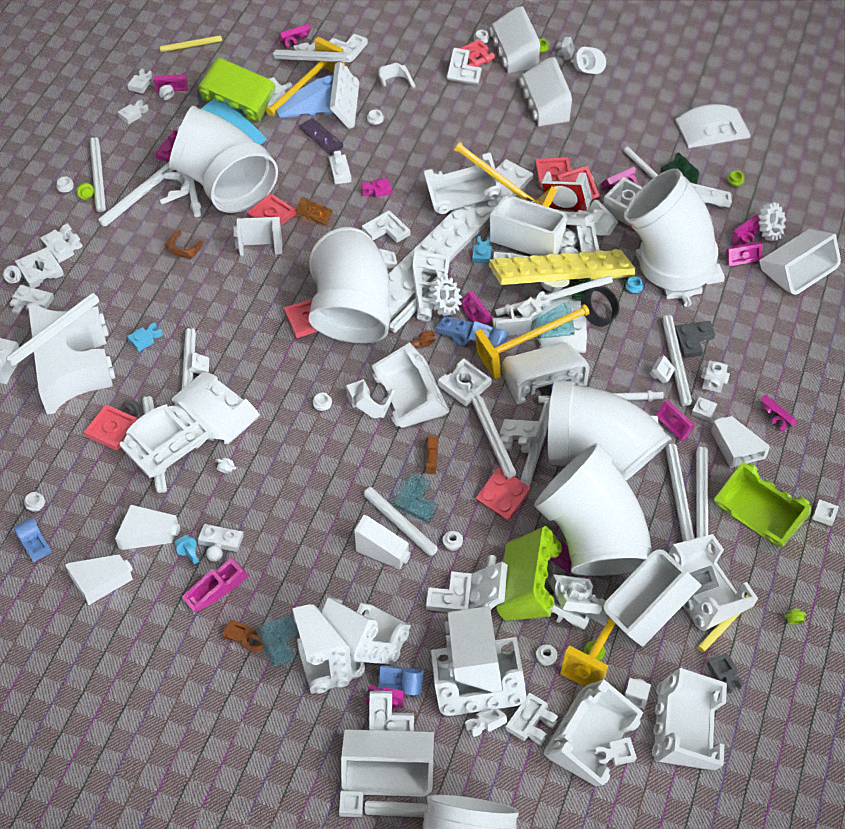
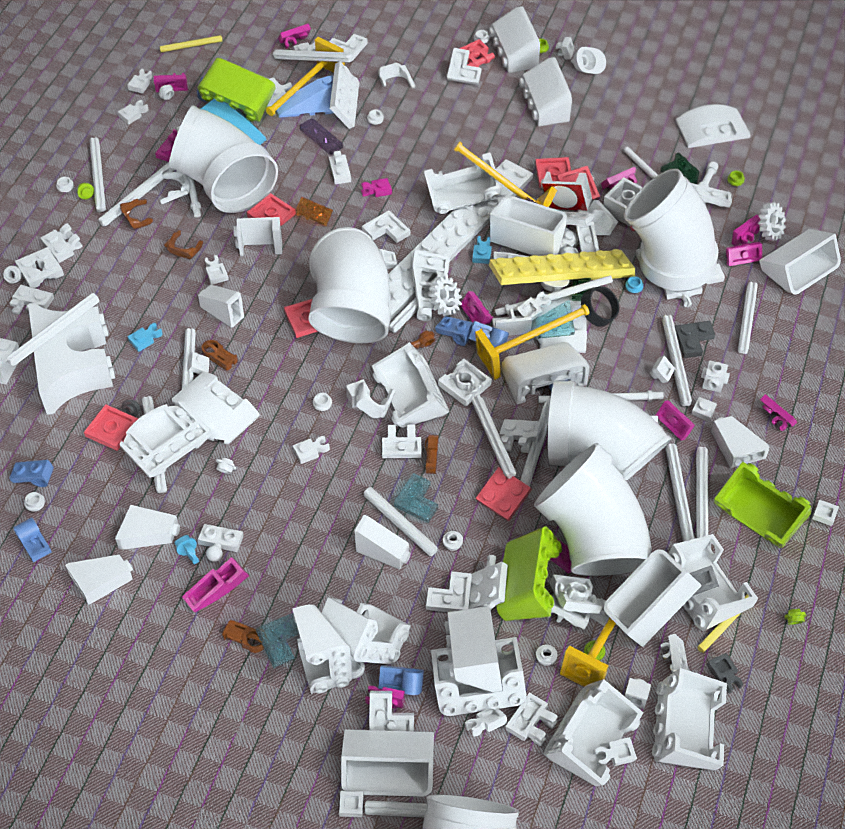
none -> medium blue plate [9,460,54,487]
none -> dark orange helmet [120,199,153,229]
none -> white slope [198,285,244,328]
none -> dark orange piece [202,340,238,370]
none -> white plate [205,255,228,285]
none -> white plate [293,436,330,464]
none -> white plate [382,424,421,458]
none -> white plate [661,634,689,673]
none -> white bar [698,161,718,187]
none -> white axle [738,282,758,354]

